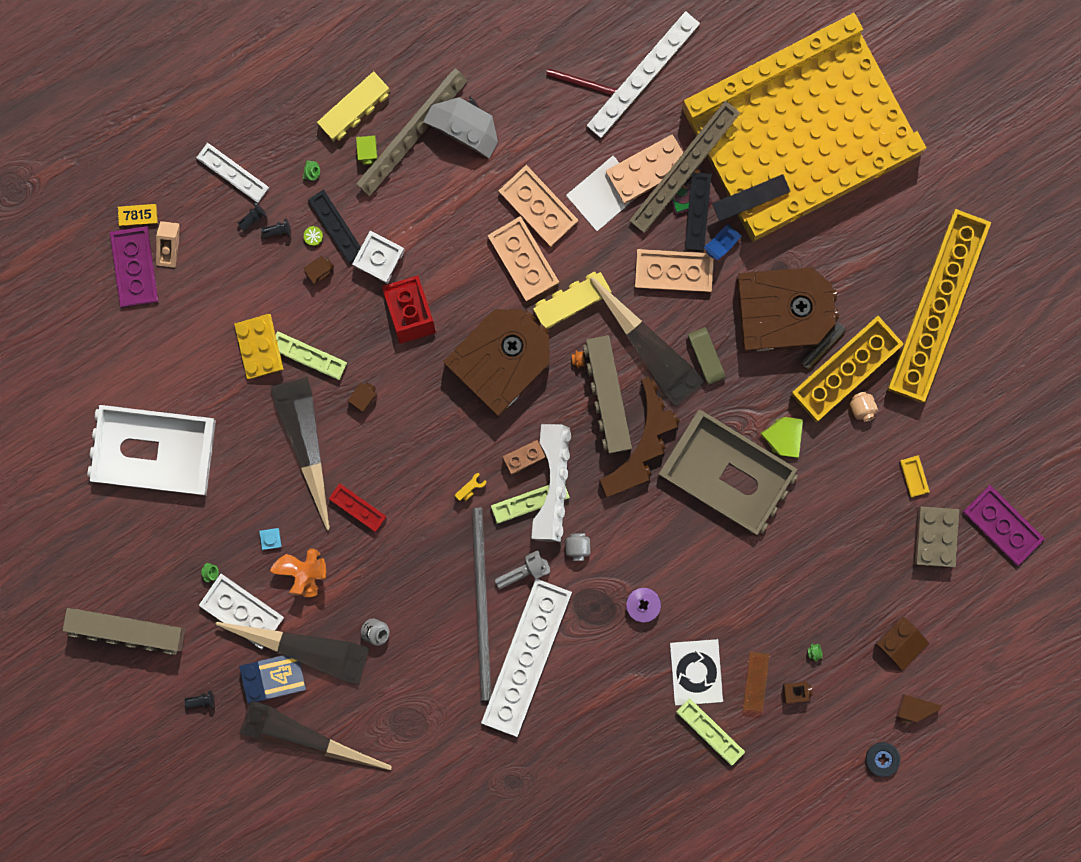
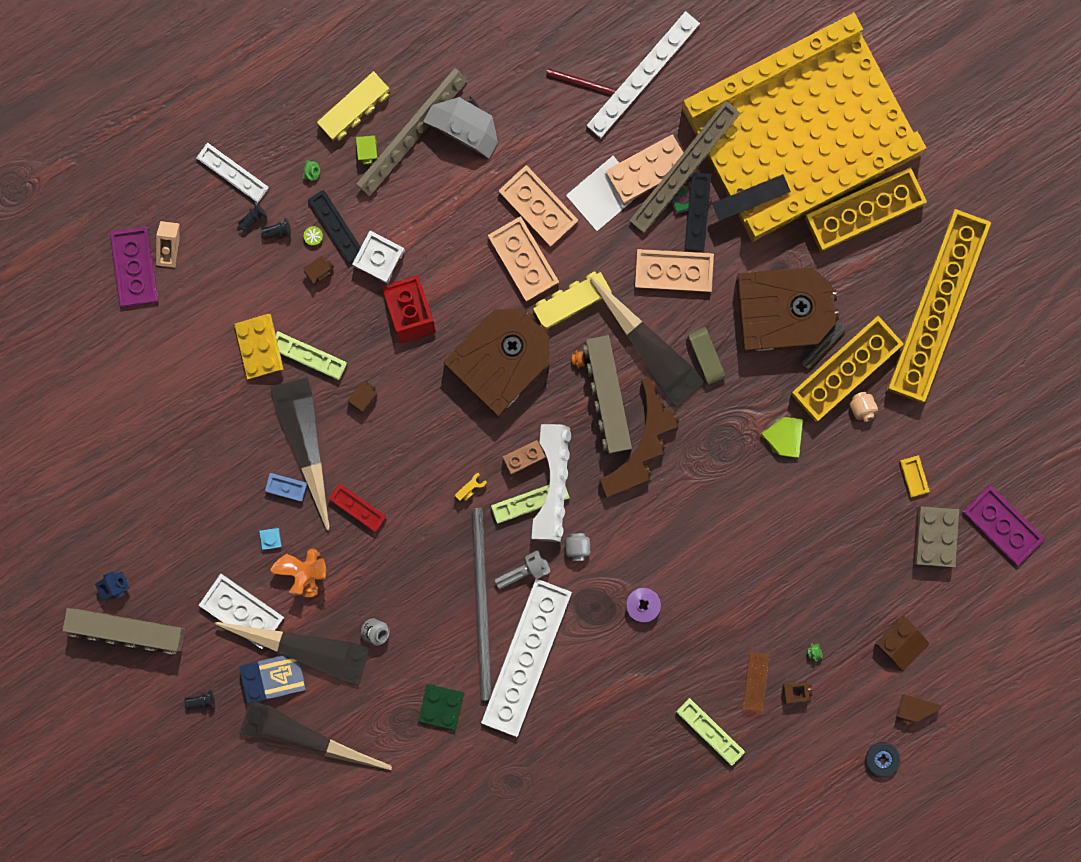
white panel [87,405,216,496] -> none
yellow tile [118,204,158,226] -> none
bright green plate [201,563,219,582] -> none
dark tan panel [658,409,798,535] -> none
white sticker [670,639,723,705] -> none
blue bracket [704,224,742,260] -> none
none -> dark blue brick [95,571,130,601]
none -> medium blue plate [265,473,307,501]
none -> dark green plate [418,684,464,730]
none -> yellow brick [805,167,927,252]

